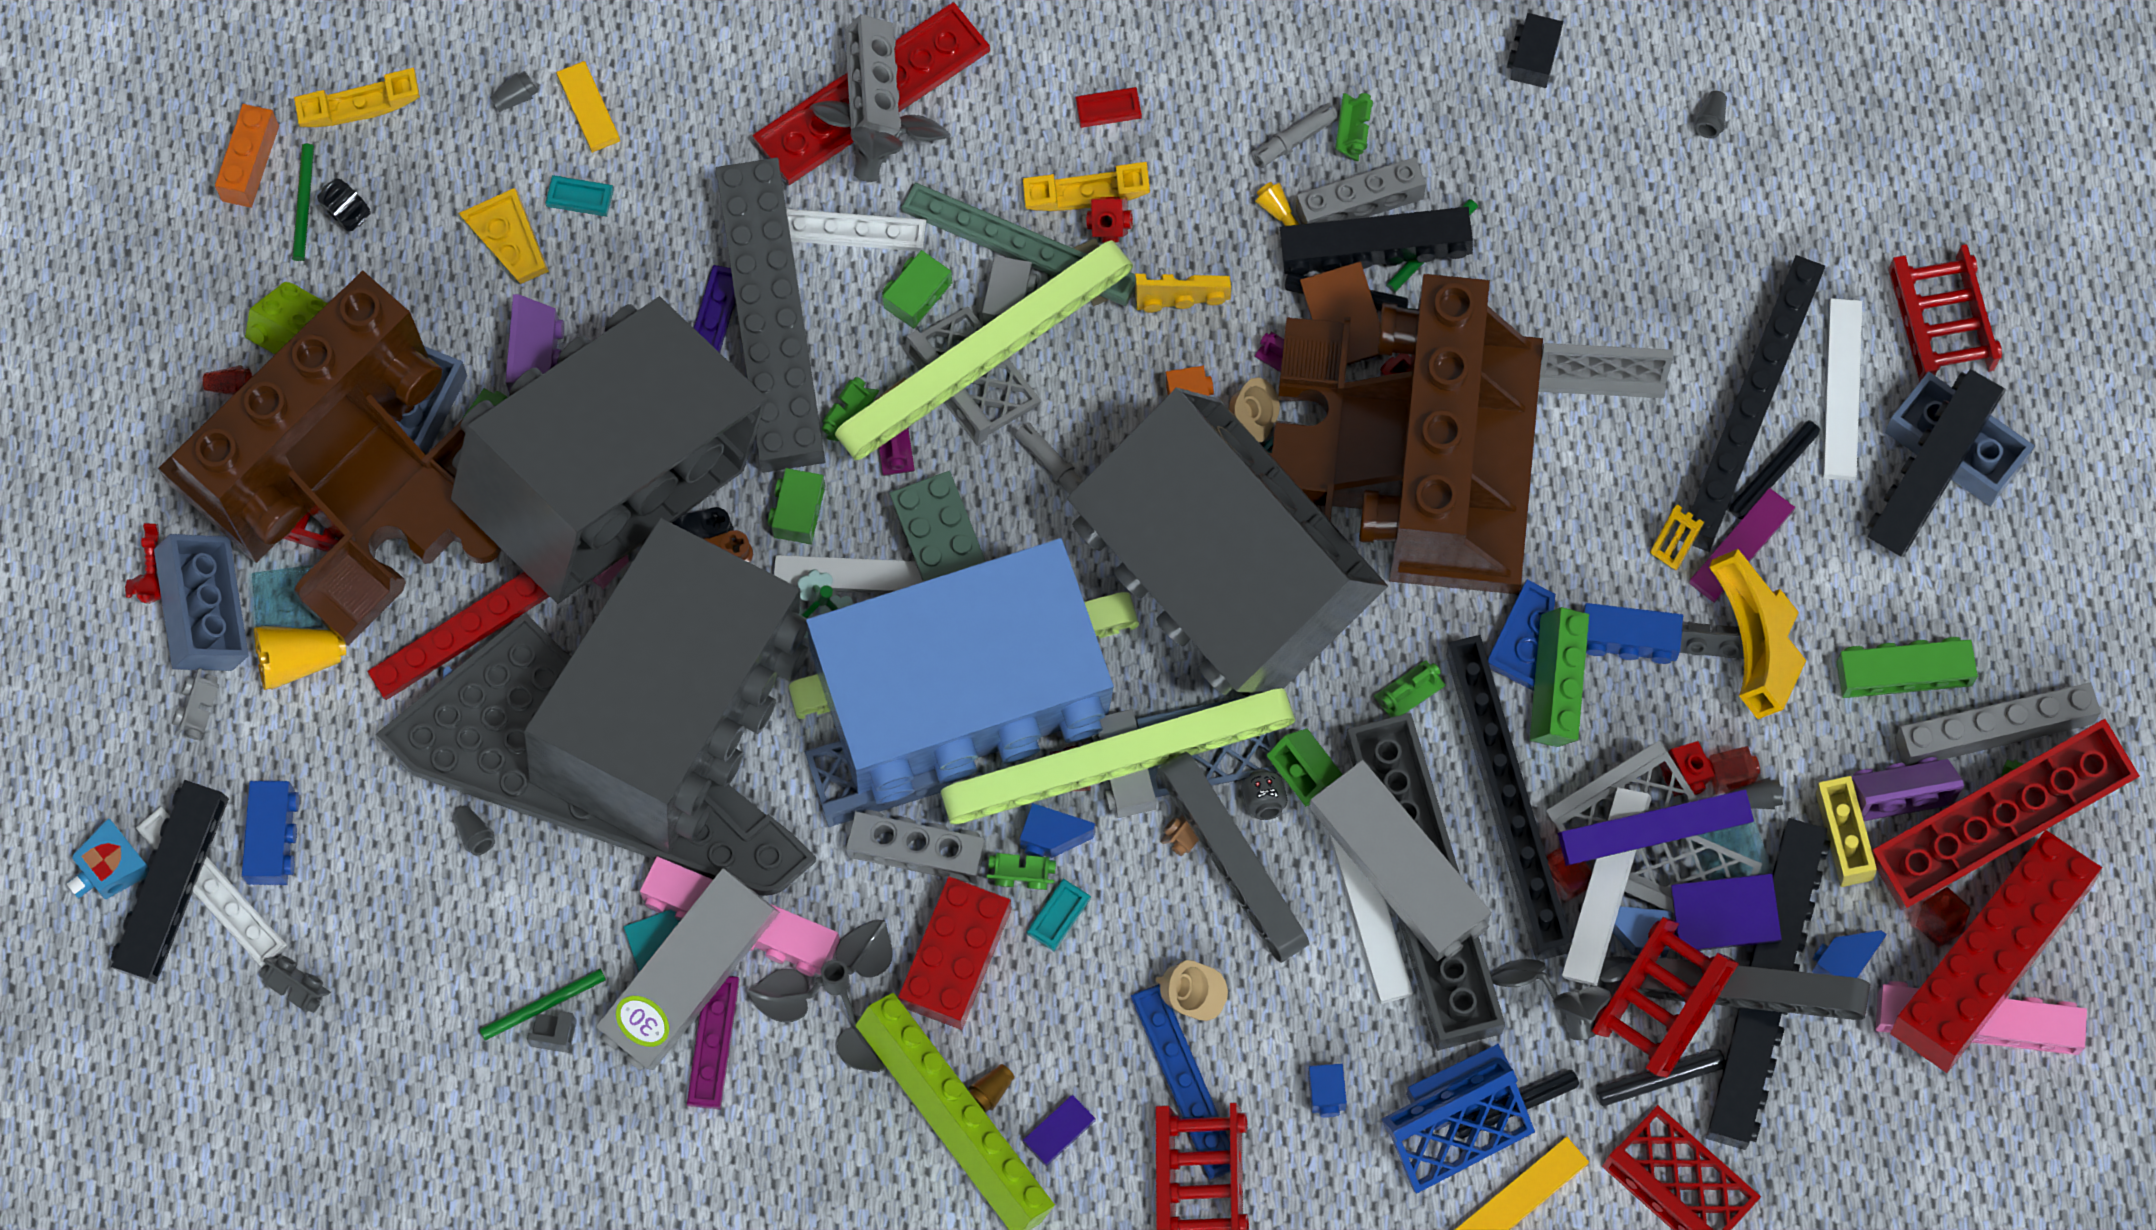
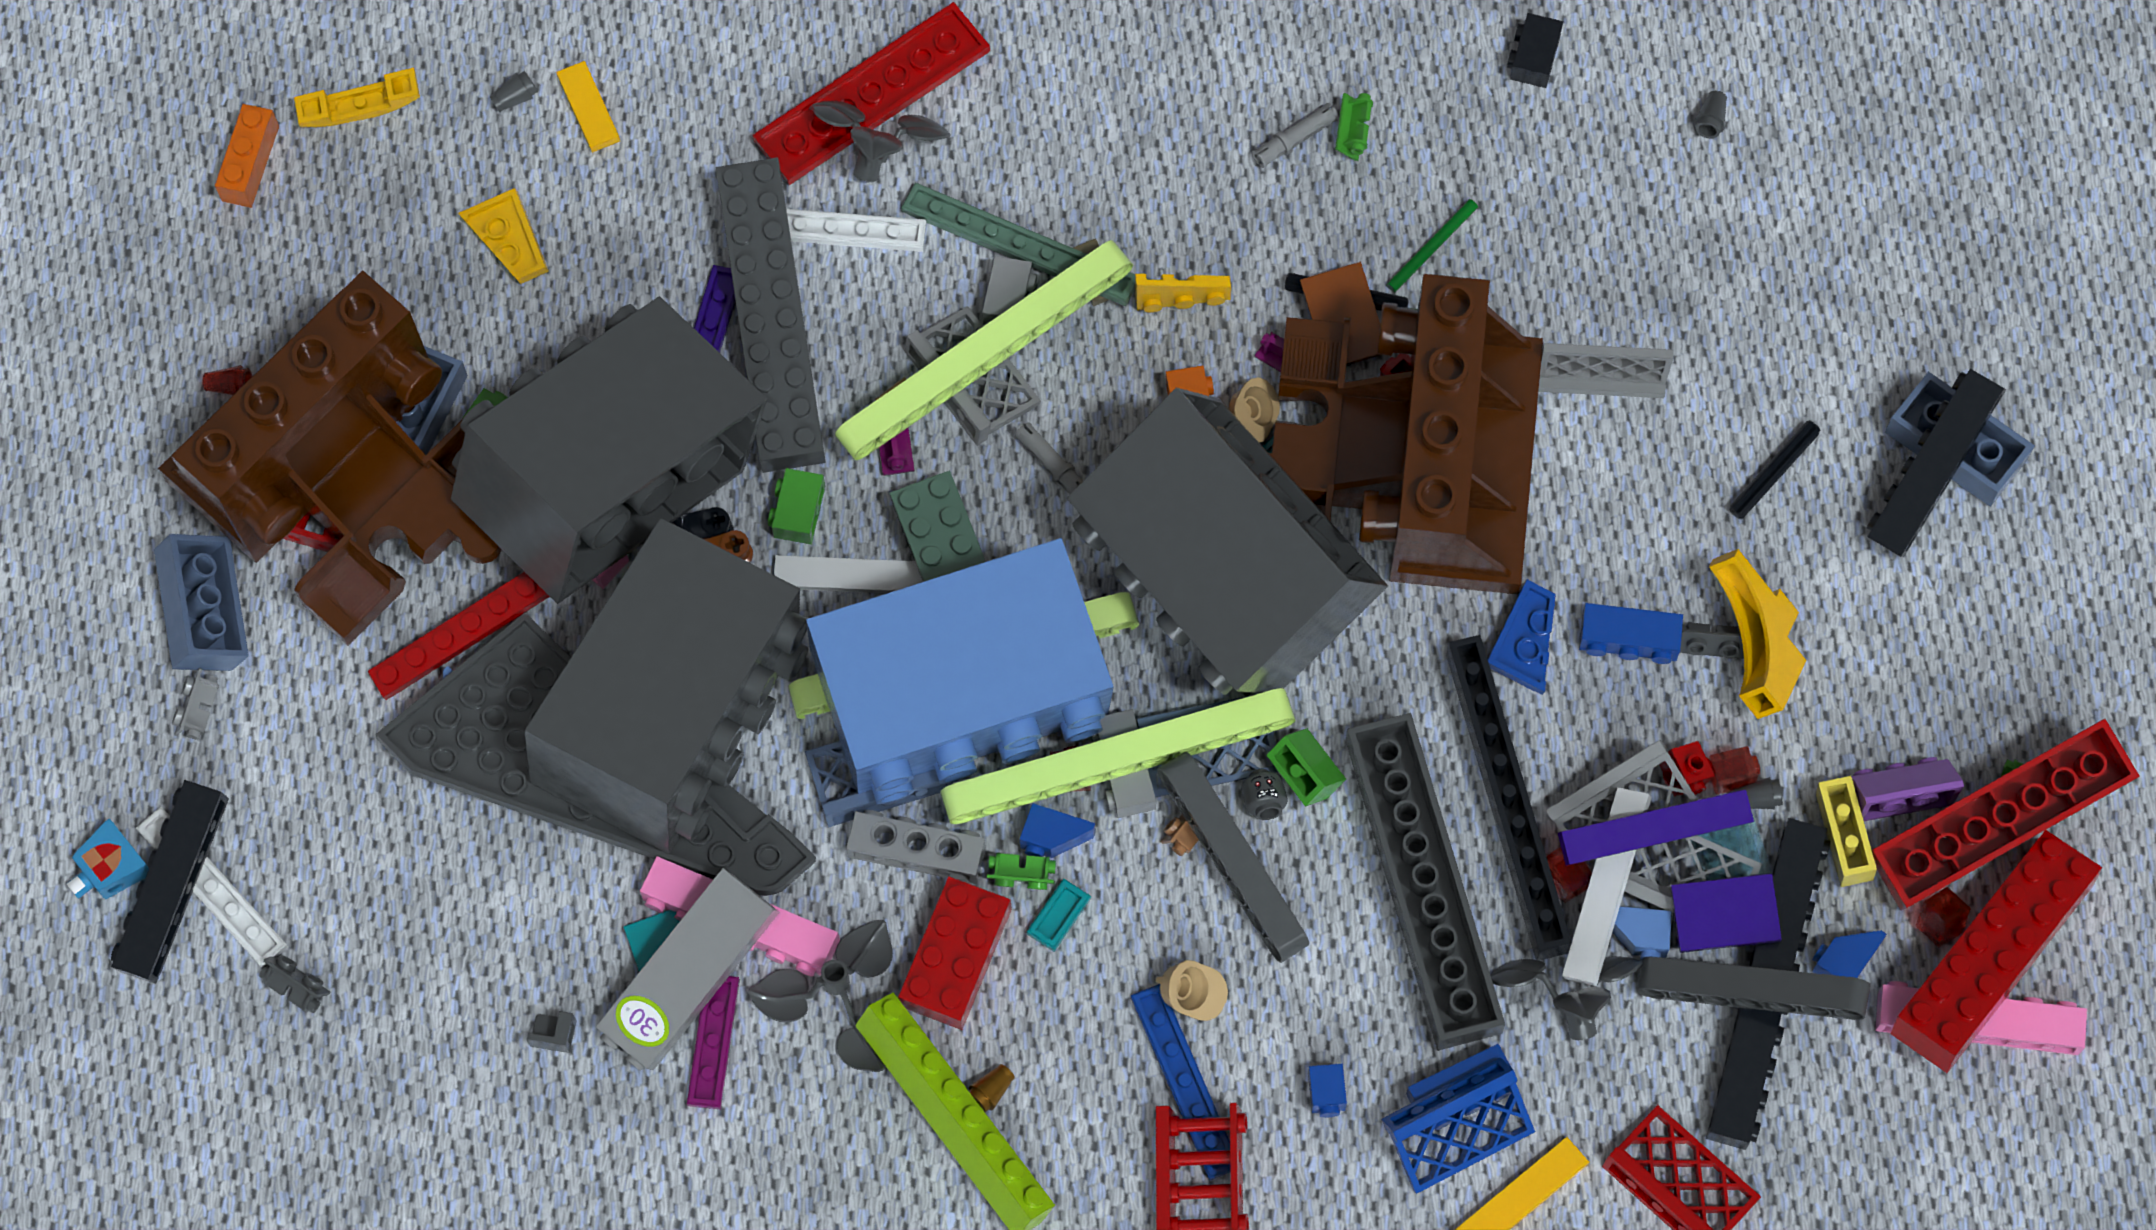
red piece [125,523,161,604] -> none
blue brick [242,781,300,885] -> none
lime bracket [245,282,328,354] -> none
clear light blue plate [252,565,323,629] -> none
yellow cone [254,625,346,690] -> none
green bar [292,143,314,261] -> none
black gear [317,178,371,231] -> none
dark grey cone [453,806,495,856] -> none
green bar [479,968,606,1041] -> none
medium lavender slope [505,294,564,392] -> none
teal tile [545,175,614,217] -> none
light aqua plant [797,569,854,638] -> none
bright green hinge [821,377,879,441] -> none
light grey brick [845,14,901,136] -> none
bright green brick [882,250,953,329] -> none
yellow slope [1023,162,1150,211] -> none
dark purple tile [1023,1094,1096,1167] -> none
red tile [1075,87,1142,128] -> none
red brick [1086,197,1133,243] -> none
yellow cone [1255,182,1300,226] -> none
black brick [1280,206,1473,275] -> none
light grey brick [1295,157,1426,224] -> none
light grey brick [1310,760,1492,961] -> none
white tile [1329,833,1413,1004] -> none
bright green hinge [1374,660,1446,718] -> none
black axle [1456,1070,1579,1139] -> none
bright green brick [1529,607,1589,747] -> none
red fence [1592,917,1739,1078] -> none
black axle [1596,1050,1726,1106] -> none
yellow tile [1649,504,1704,570] -> none
black brick [1680,255,1826,552] -> none
magenta tile [1689,488,1795,603] -> none
white tile [1823,298,1862,481] -> none
bright green brick [1836,637,1978,698] -> none
red fence [1888,244,2002,382] -> none
light grey brick [1894,682,2101,766] -> none

